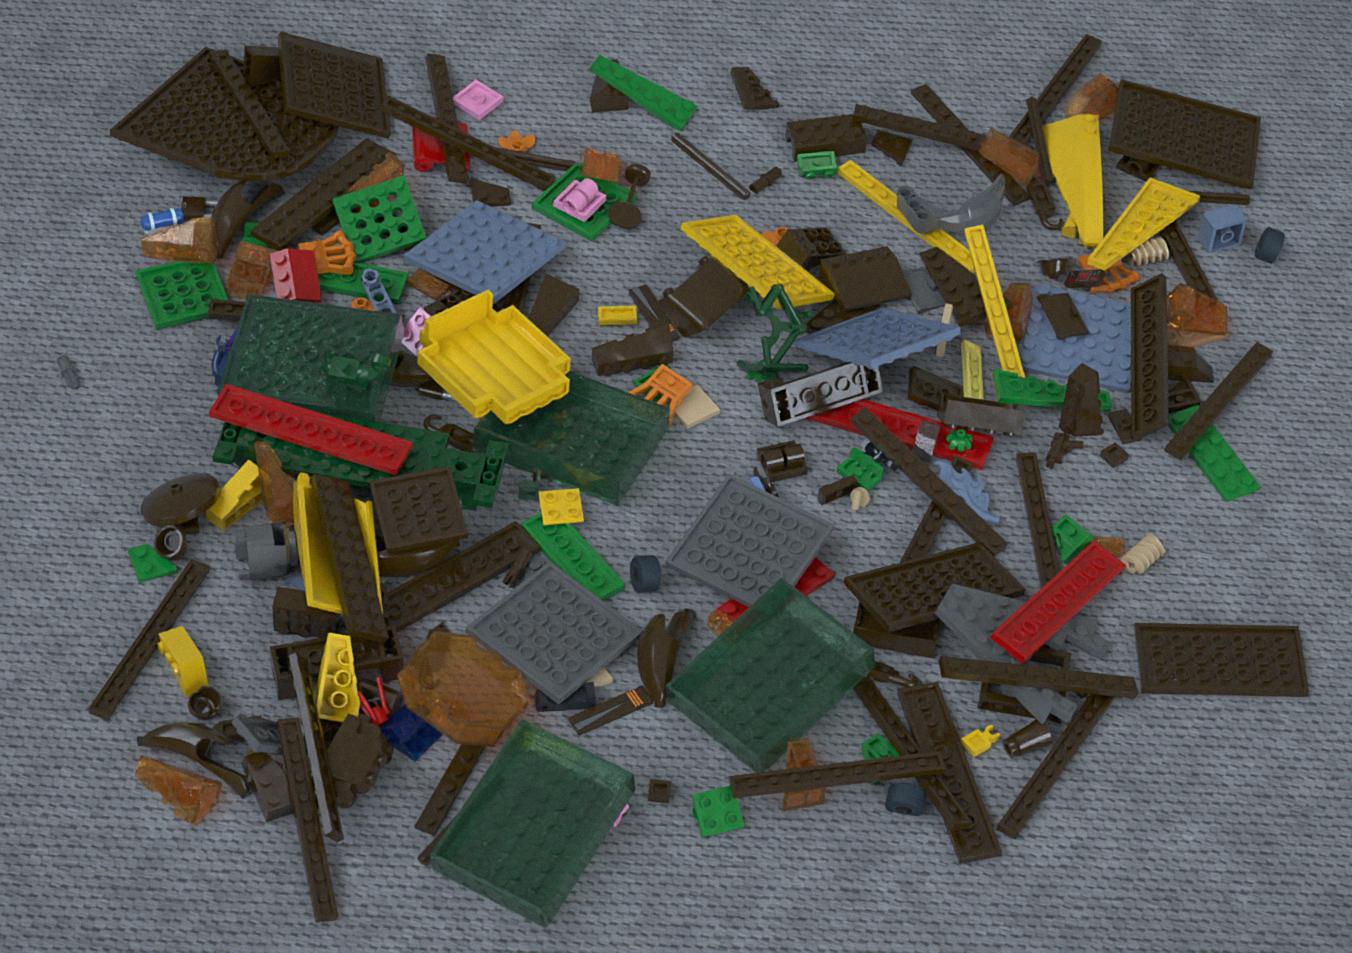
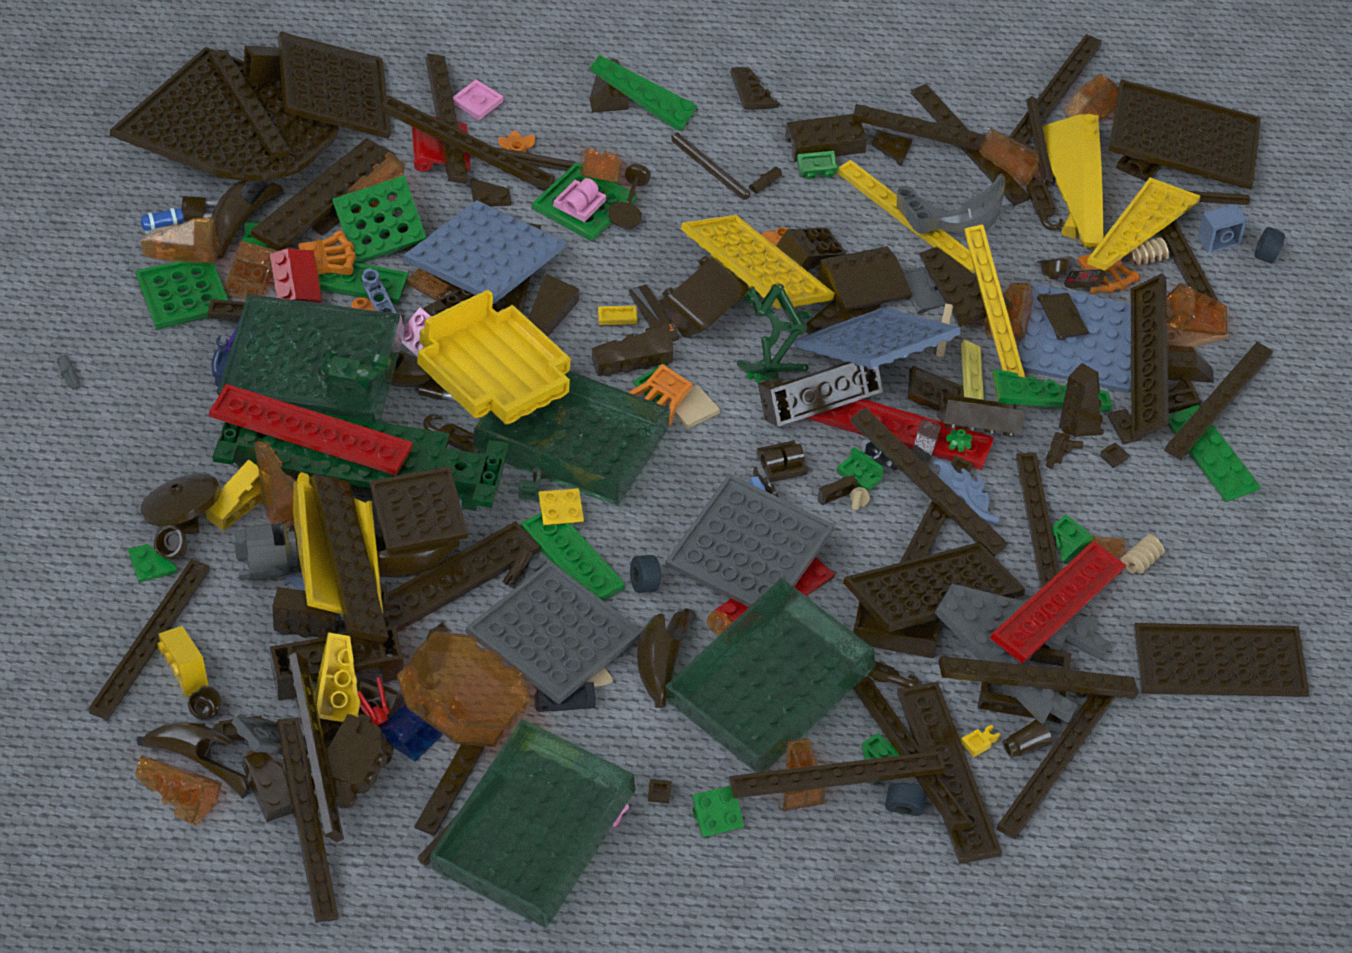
dark brown tile [568,686,653,736] -> none

